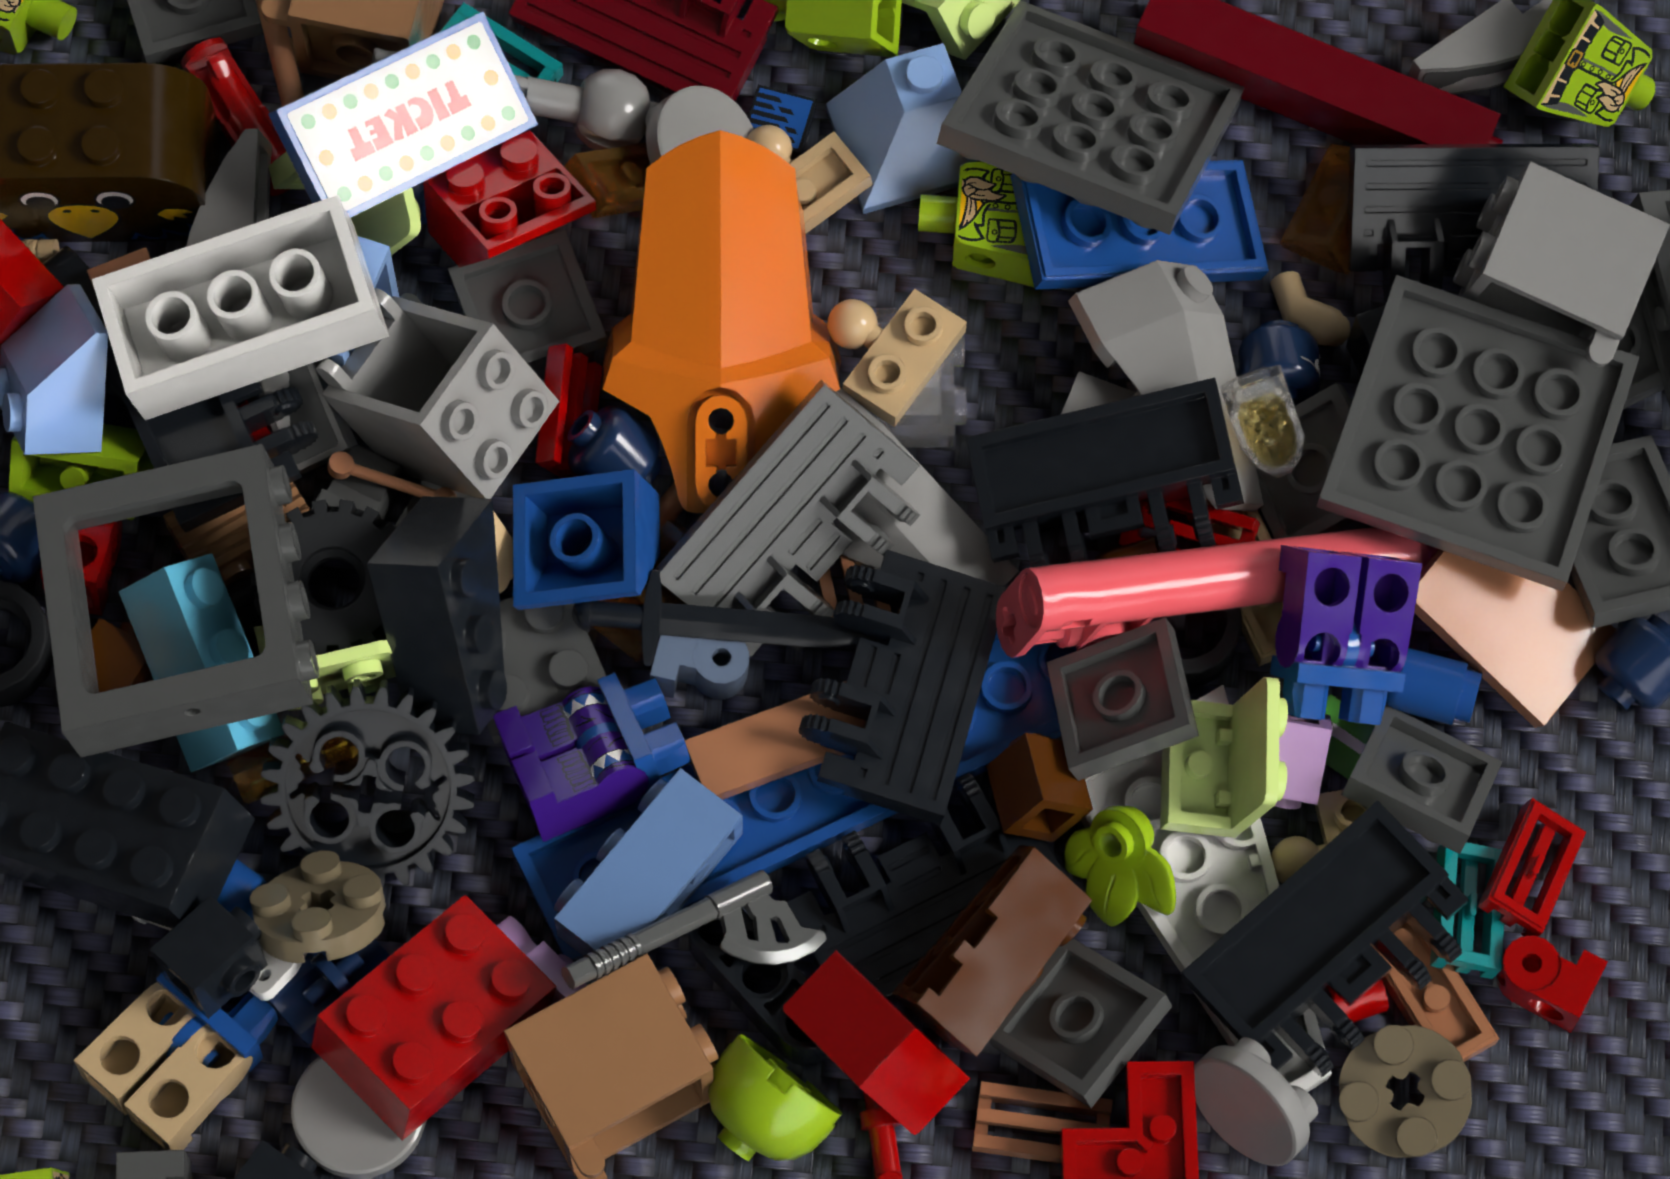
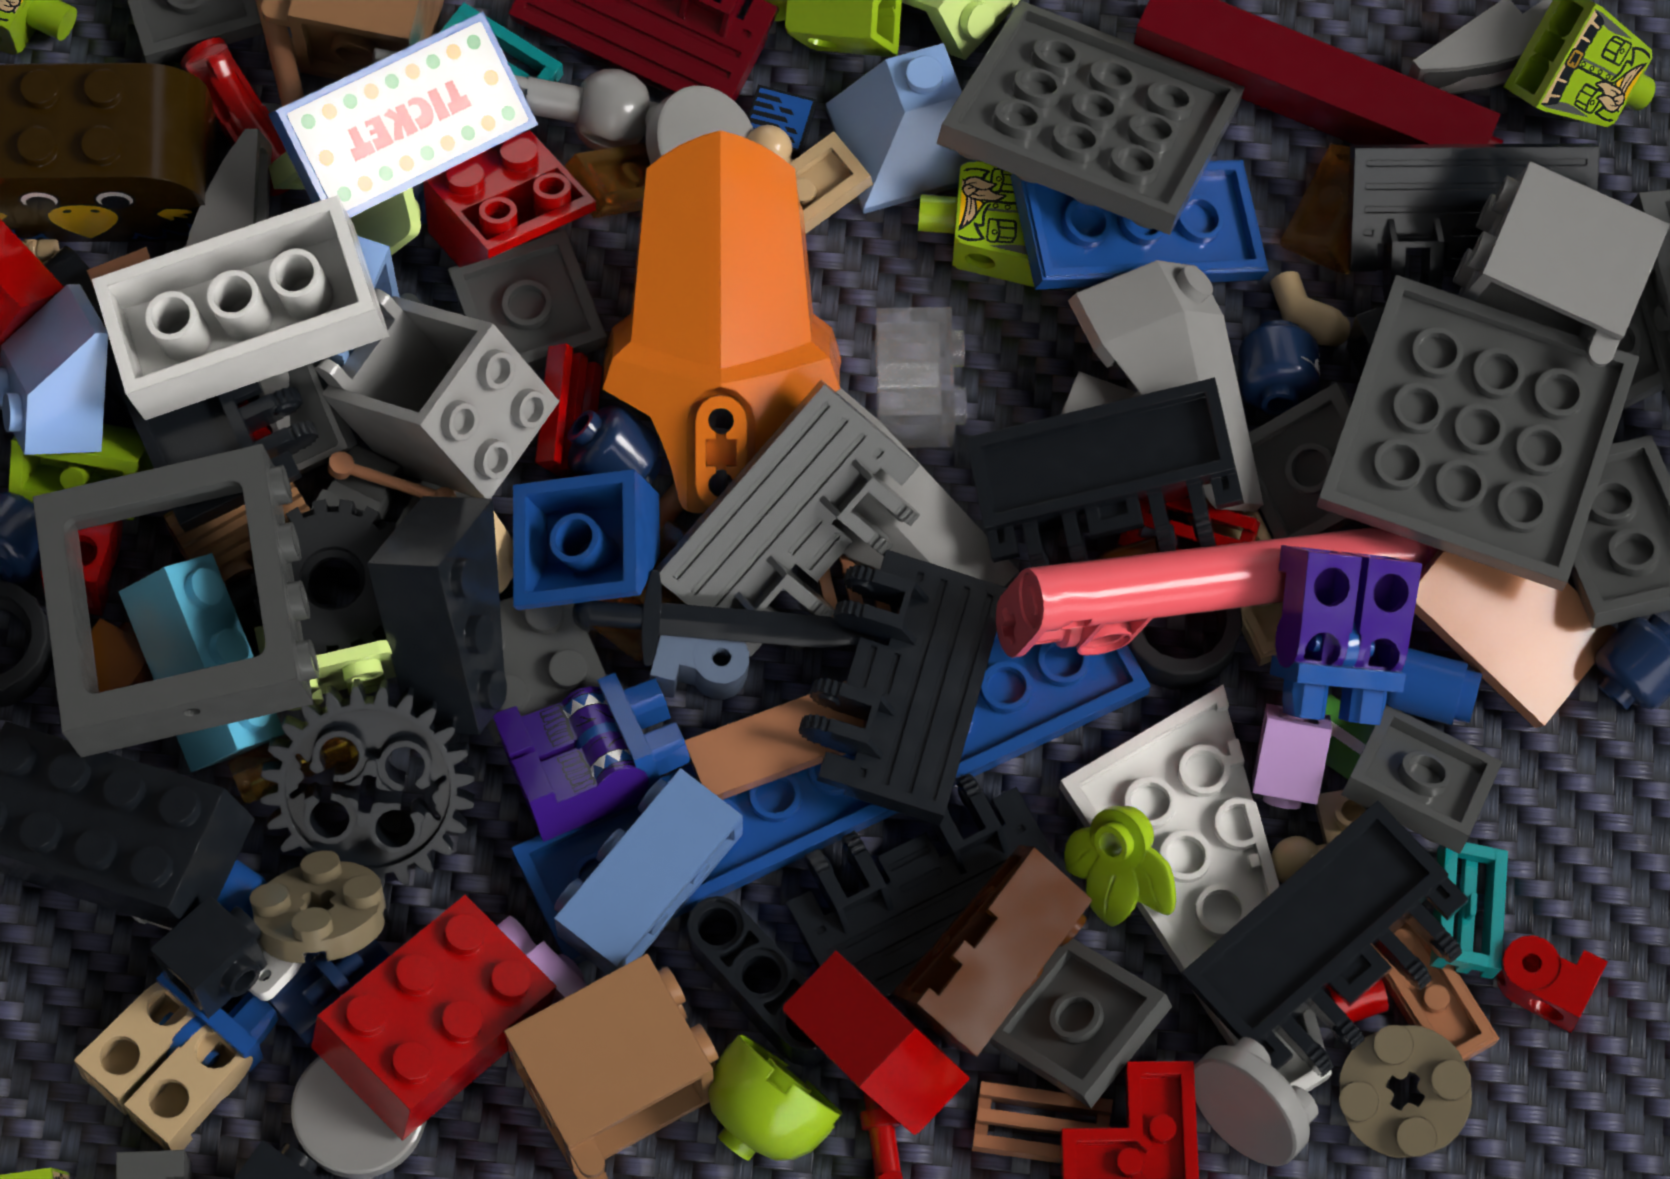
dark grey piece [561,870,827,989] -> none
tan plate [827,289,967,427] -> none
reddish brown brick [986,732,1093,842] -> none
dark grey plate [1046,617,1199,781] -> none
yellowish green bracket [1160,677,1288,838] -> none
rock [1220,365,1305,478] -> none
red tile [1477,798,1586,936] -> none

